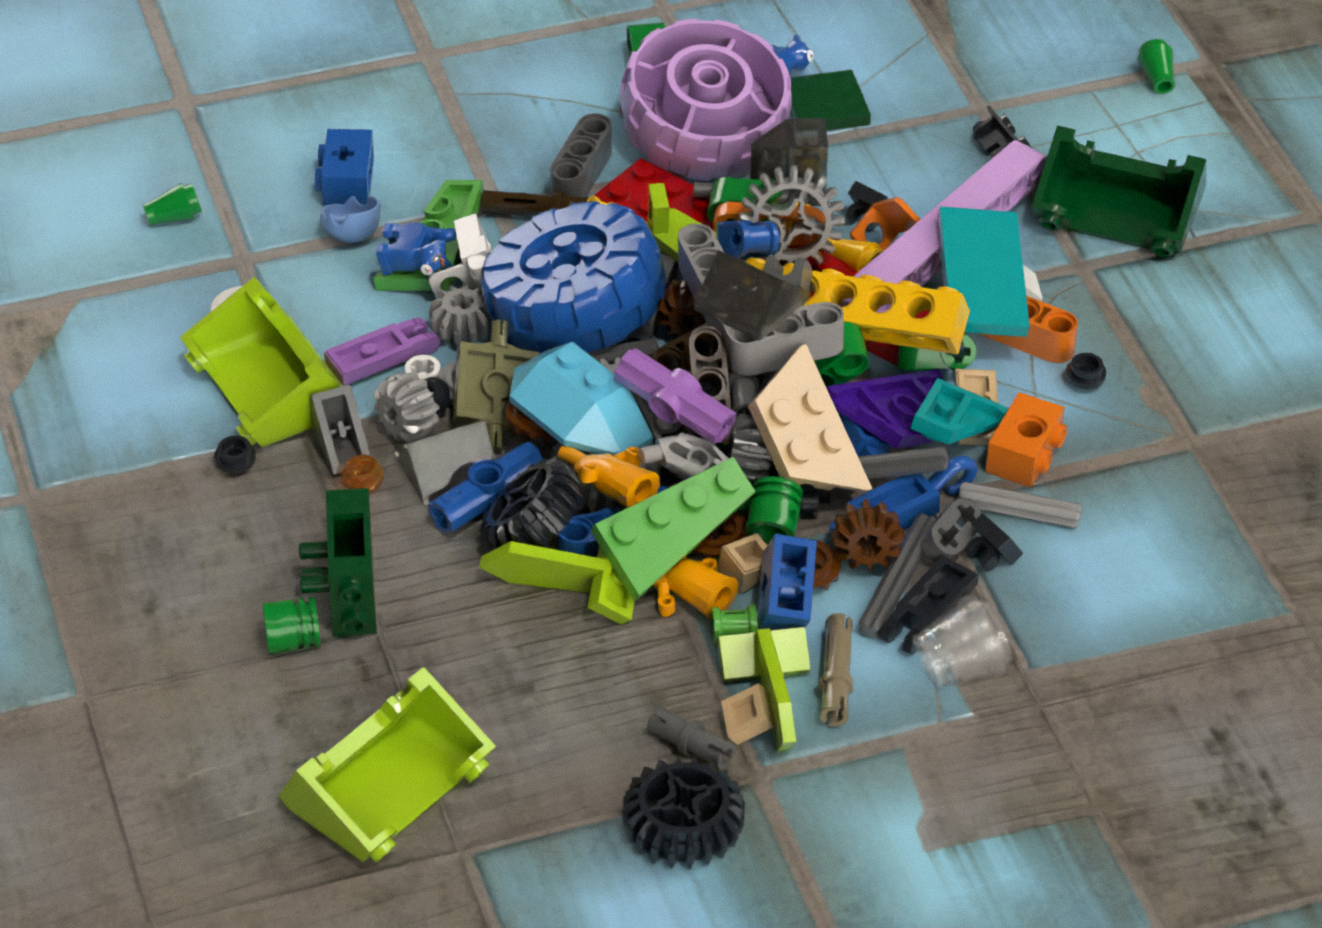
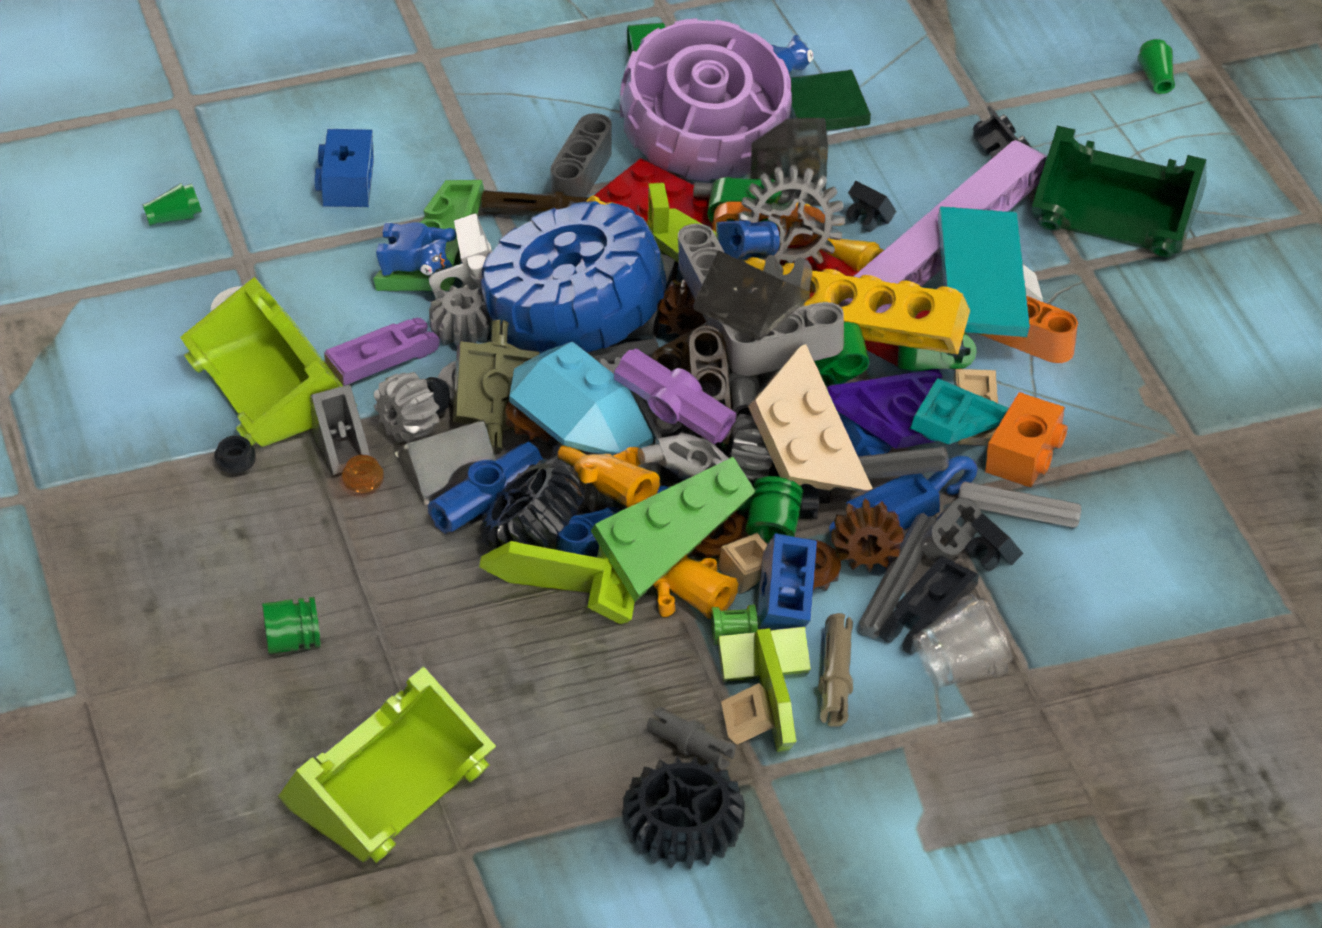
dark green piece [299,488,377,637] -> none
medium blue hair [320,196,381,243] -> none
white bush [404,354,441,379] -> none
orange bracket [850,197,920,250] -> none
black plate [1066,353,1106,389] -> none

